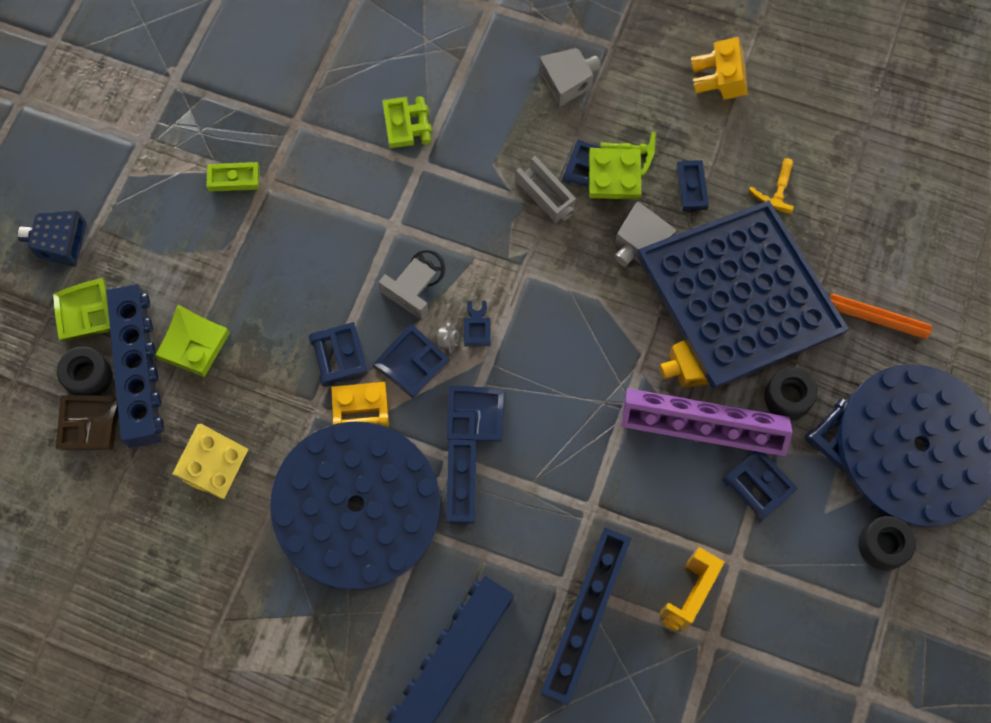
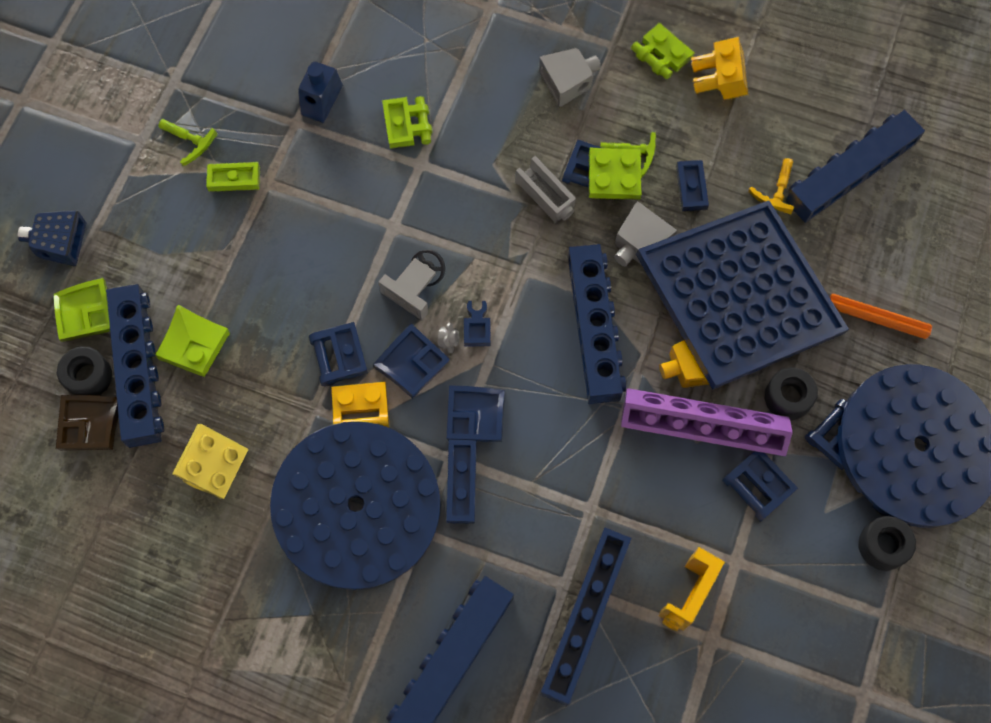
none -> lime piece [158,119,218,166]
none -> dark blue torso [298,61,343,123]
none -> dark blue brick [568,244,626,404]
none -> lime plate [631,23,695,80]
none -> dark blue brick [785,110,925,223]

